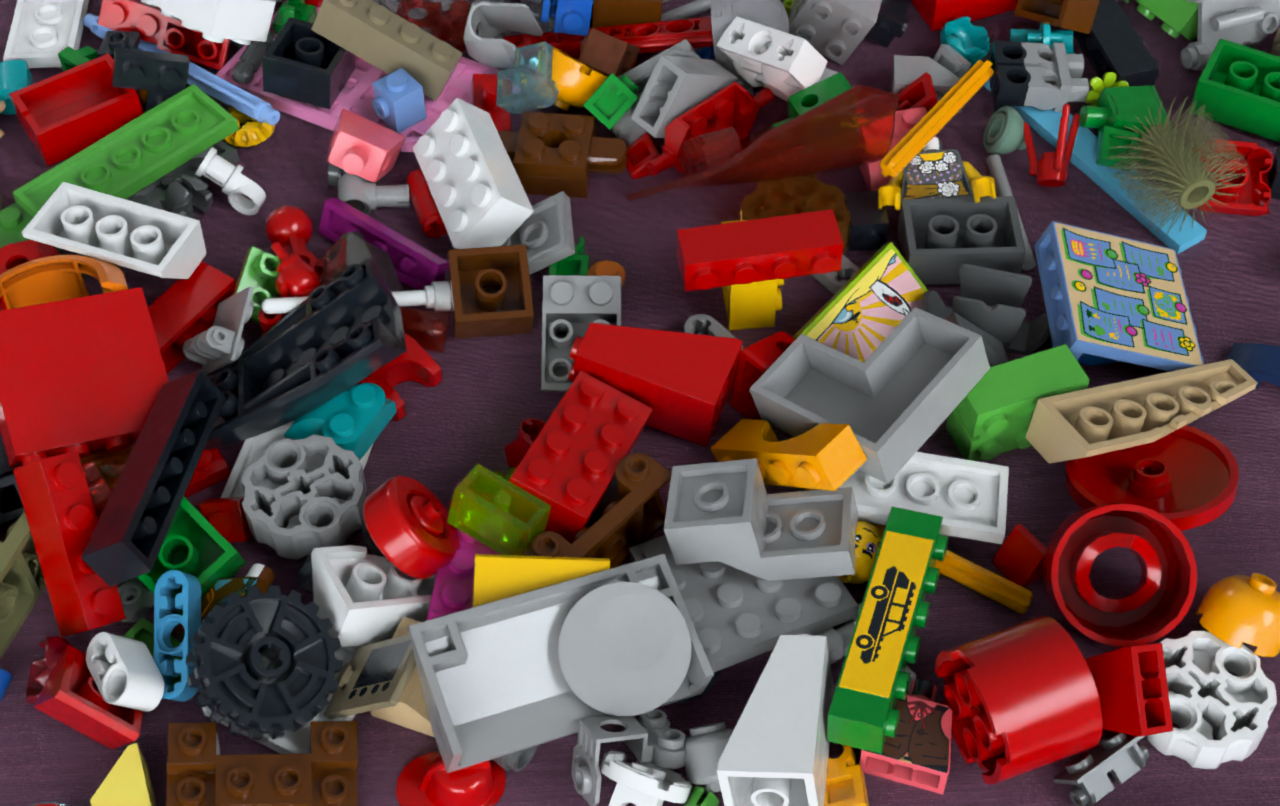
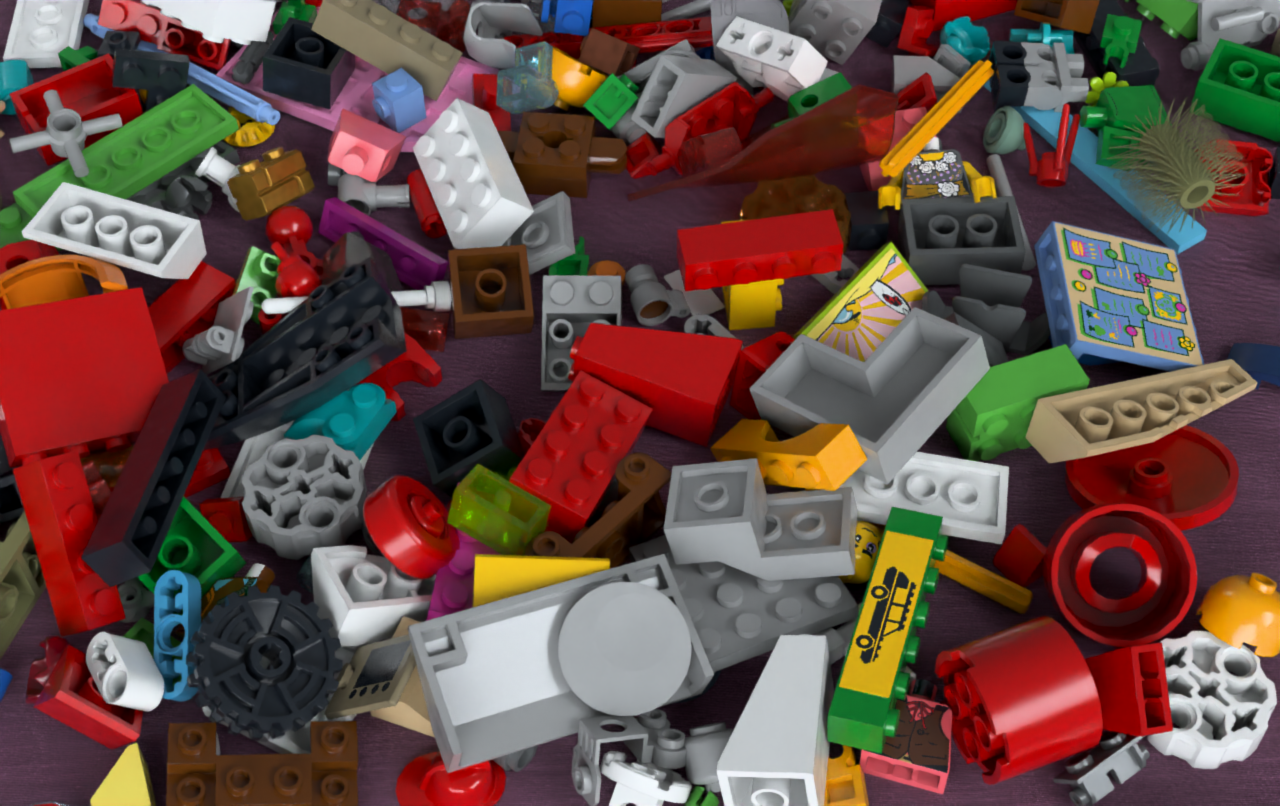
none -> light grey bar [9,90,123,177]
none -> pearl gold brick [227,147,315,221]
none -> black brick [413,379,525,499]
none -> light grey piece [625,264,690,326]
none -> white sticker [664,269,725,316]
none -> red bracket [897,5,939,57]
none -> green plate [1100,14,1142,68]

